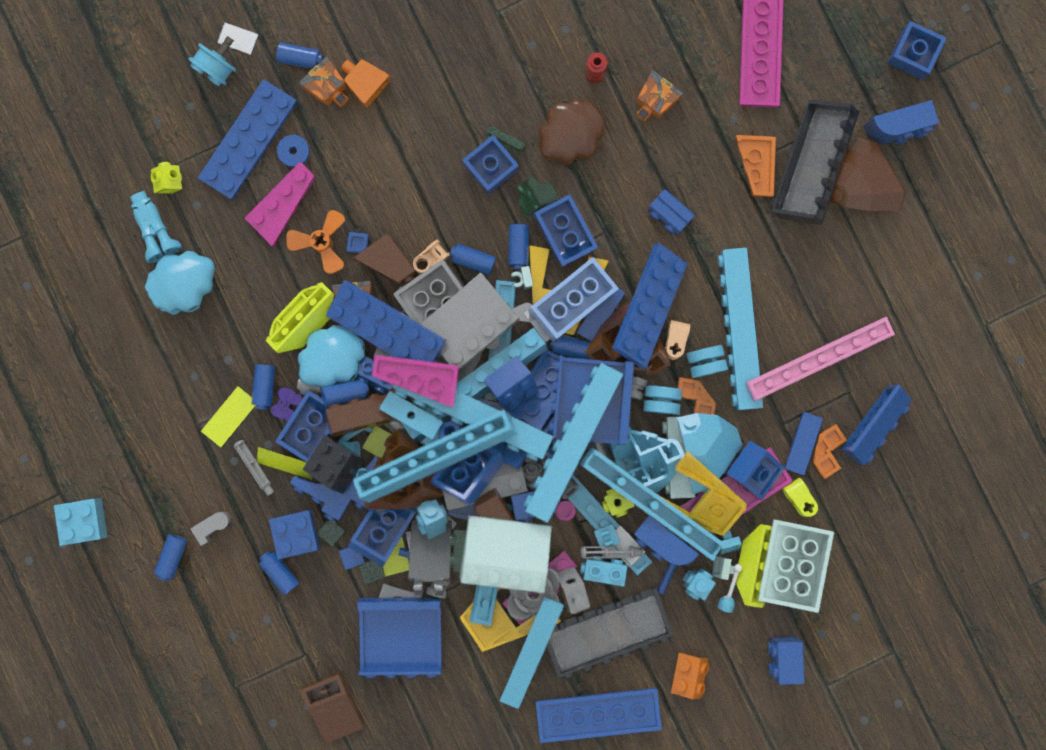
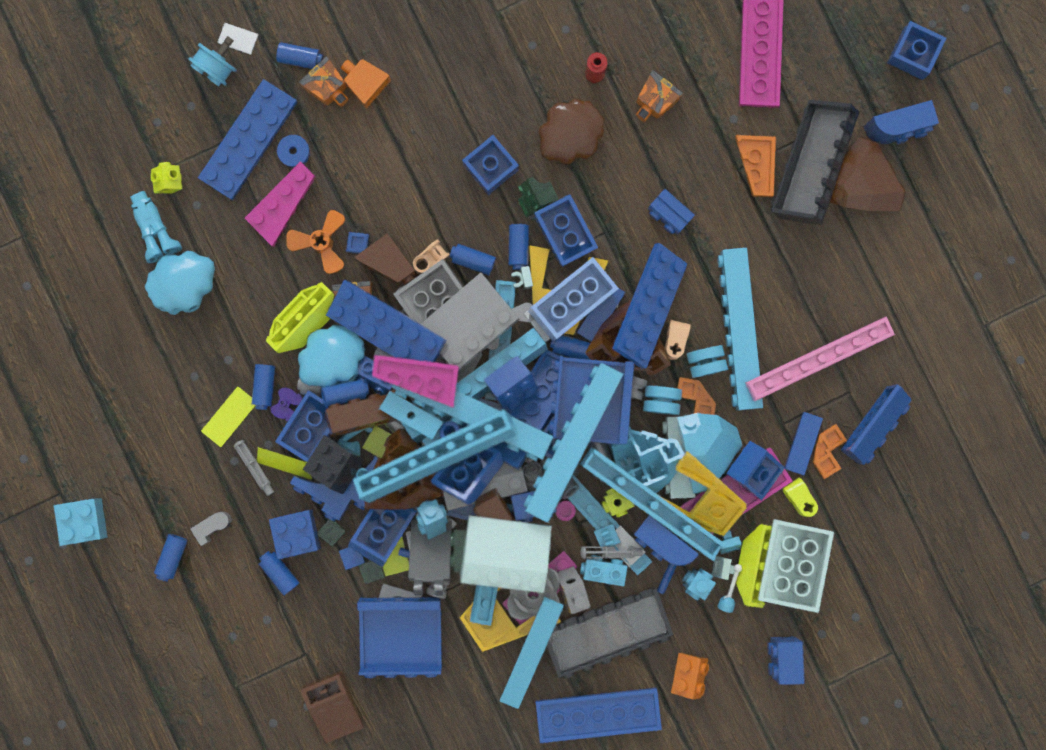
clear green tile [486,126,525,155] -> none

